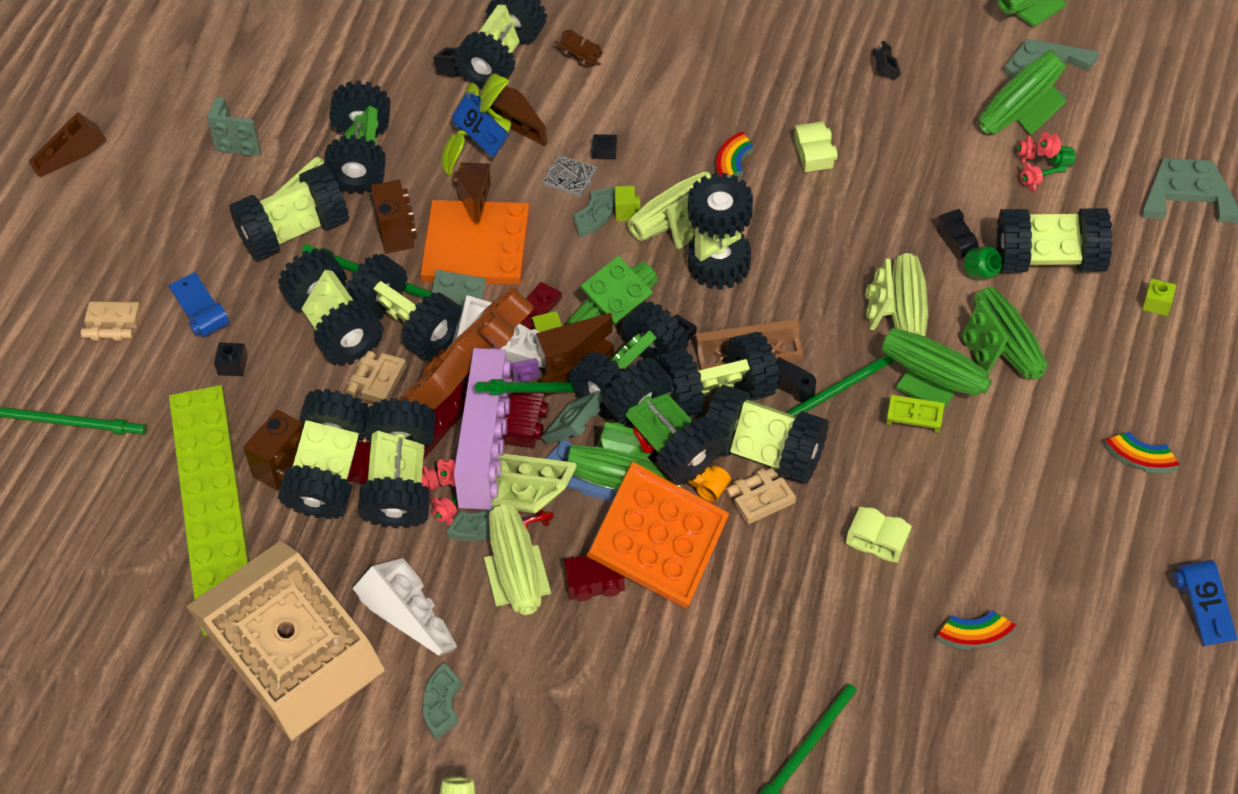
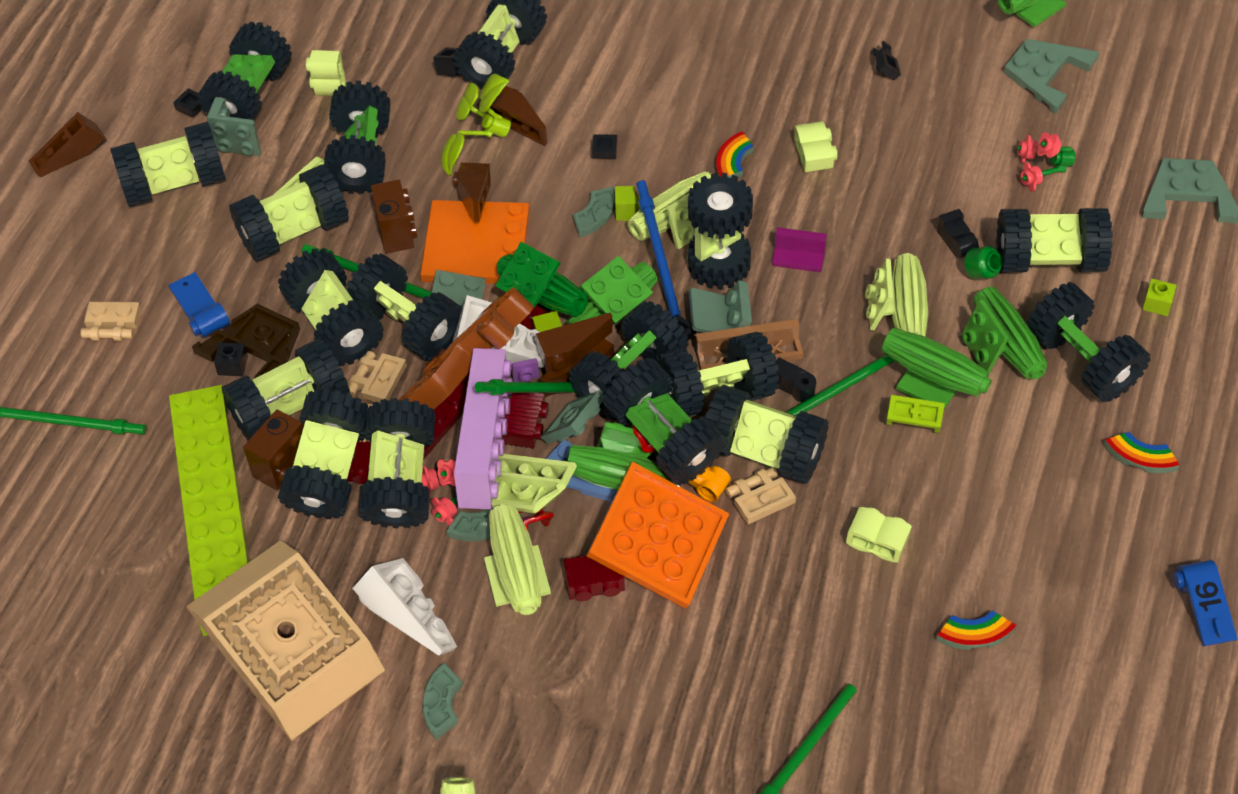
blue door [451,92,509,157] -> none
light grey piece [542,155,597,197] -> none
reddish brown hinge [554,29,603,67] -> none
bright green plate [978,49,1067,135] -> none
none -> plate [110,121,226,207]
none -> black plate [173,88,202,117]
none -> dark brown wing [192,304,300,378]
none -> black plate [197,22,292,120]
none -> black plate [222,338,350,441]
none -> yellowish green brick [306,50,346,96]
none -> green plate [495,242,589,317]
none -> blue bar [636,180,681,318]
none -> sand green bracket [689,280,752,333]
none -> magenta panel [772,227,827,272]
none -> black plate [1027,282,1151,402]

